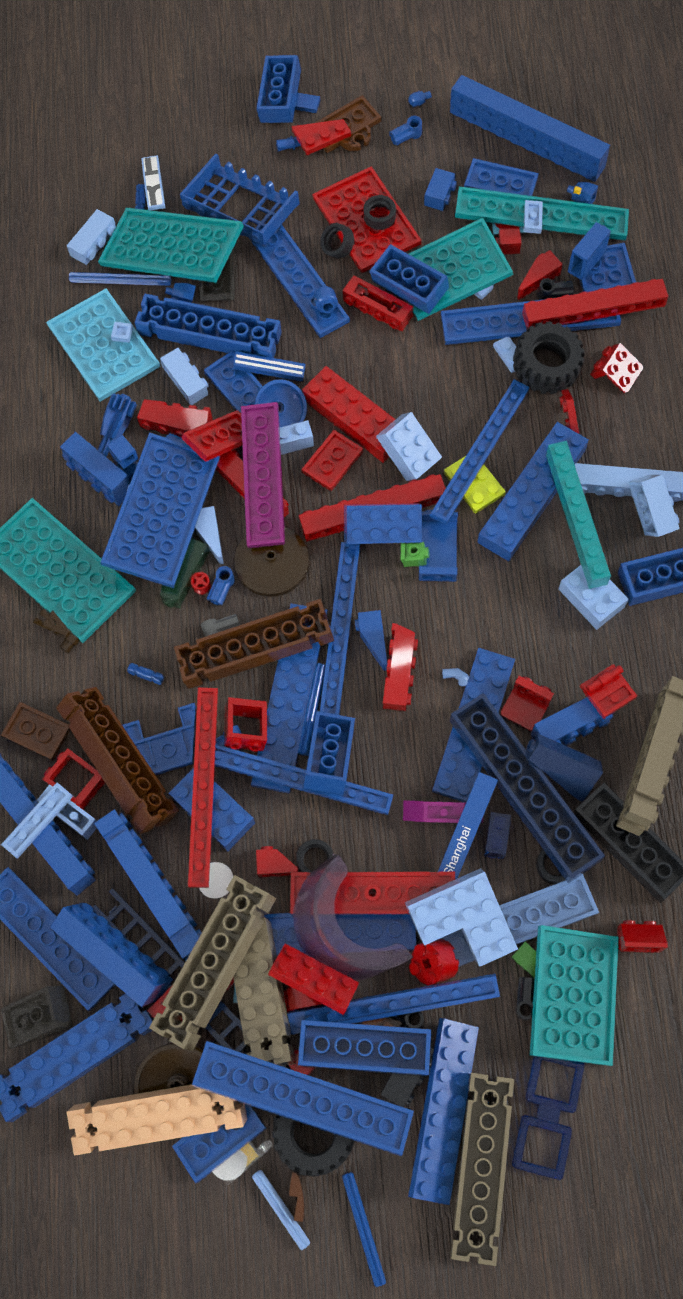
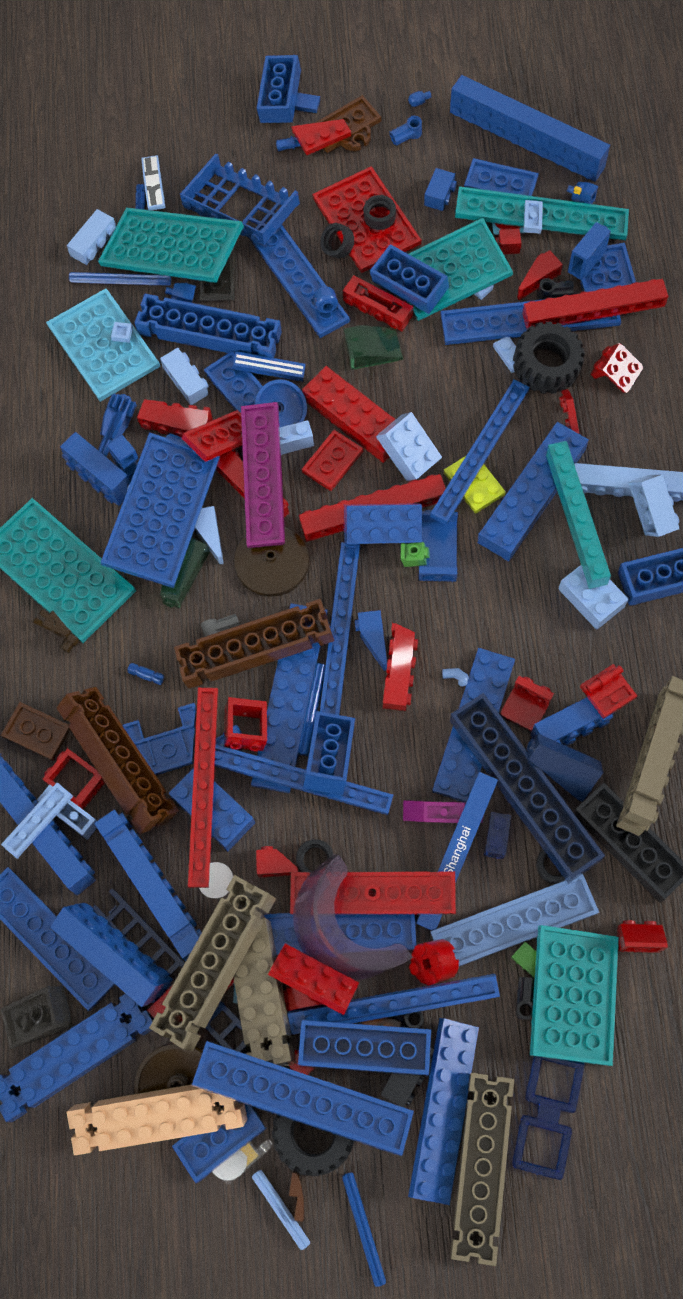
red wheel [191,572,211,595] -> none
blue piece [207,566,235,606] -> none
light blue piece [405,869,518,966] -> none
none -> clear green slope [343,325,403,370]

